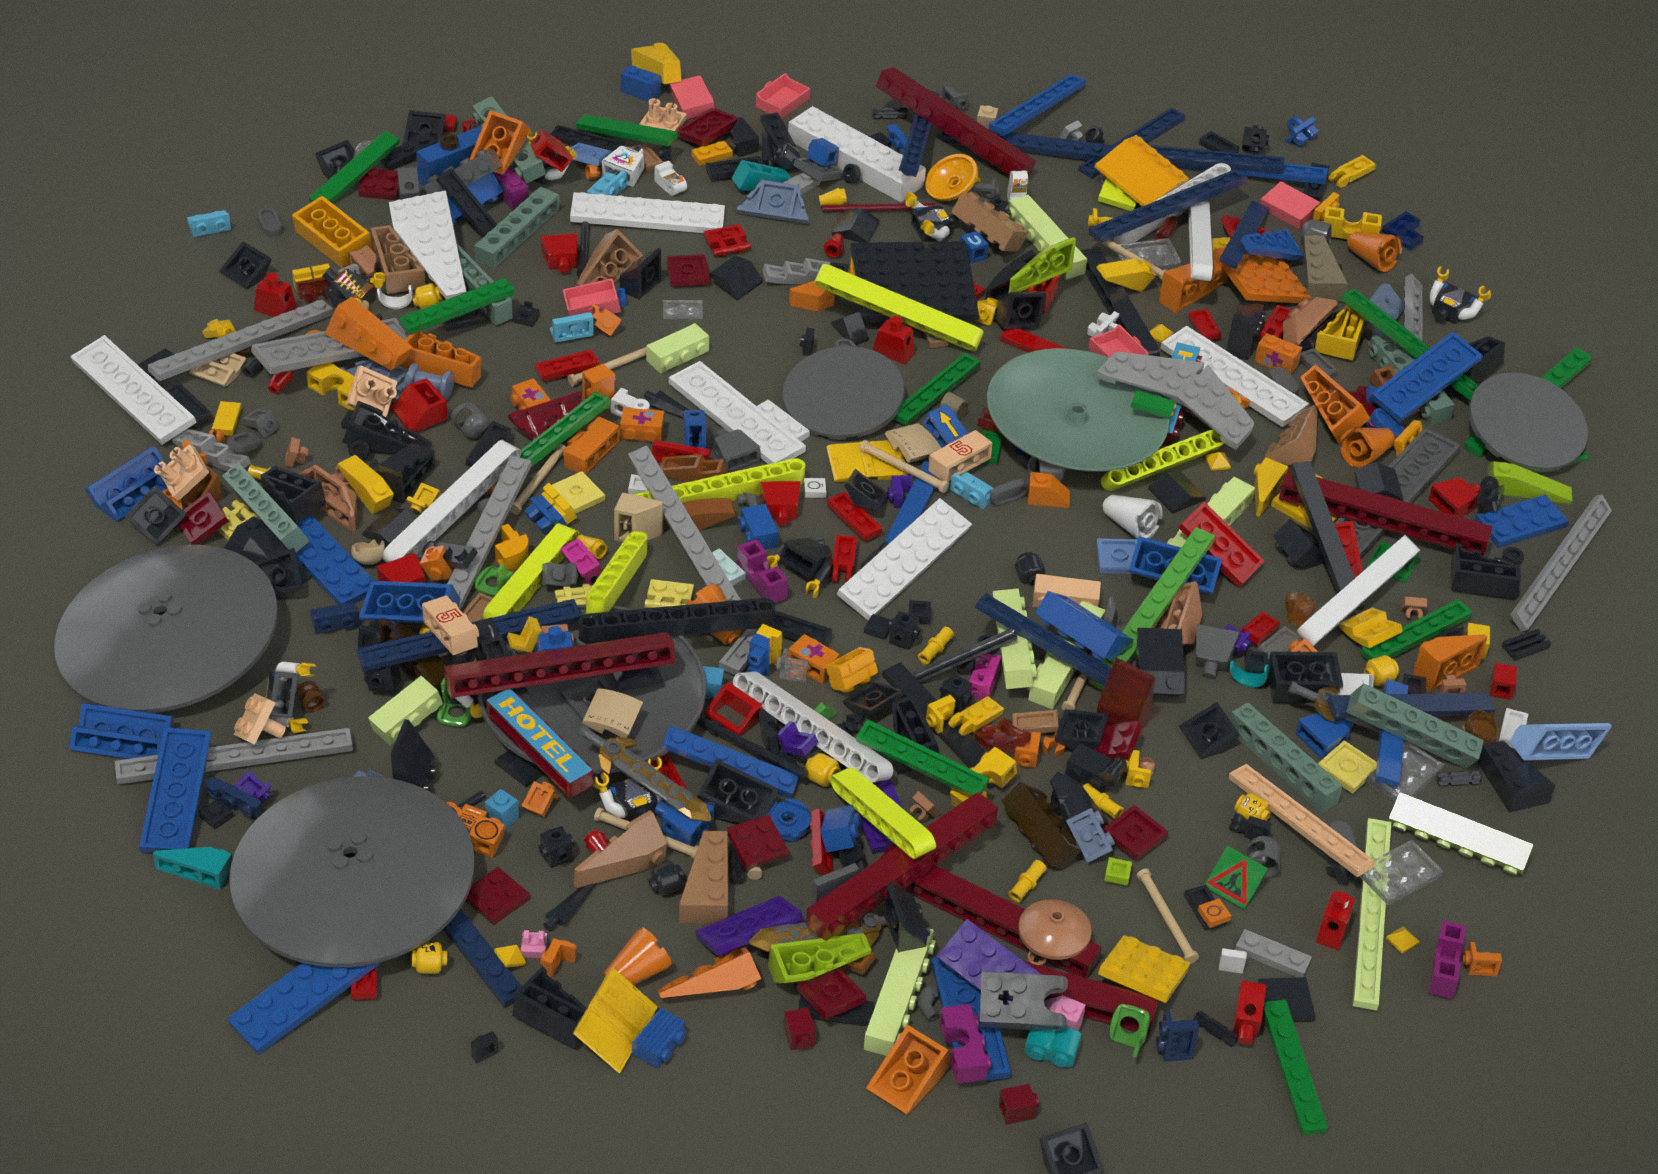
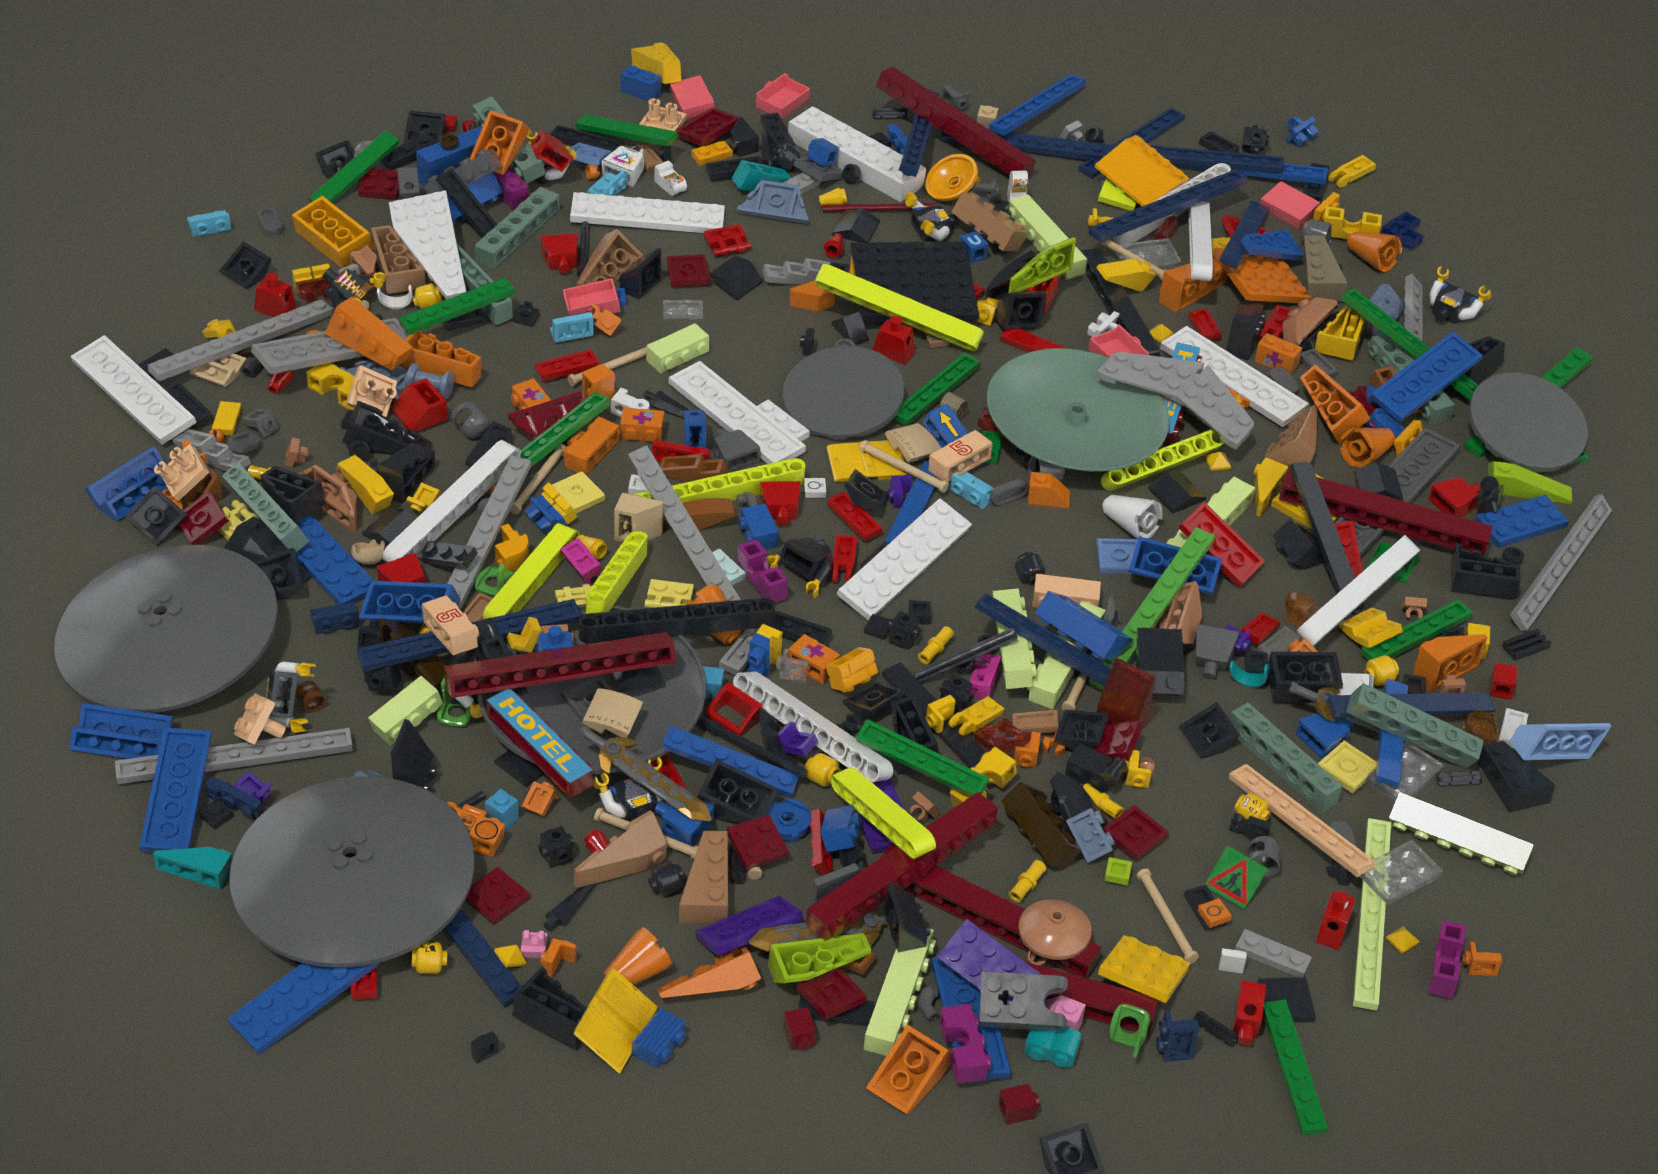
orange bracket [420,545,453,582] -> none
dark grey bracket [542,563,578,588] -> none
bright green tile [814,702,837,720] -> none
green tile [1131,390,1176,419] -> none

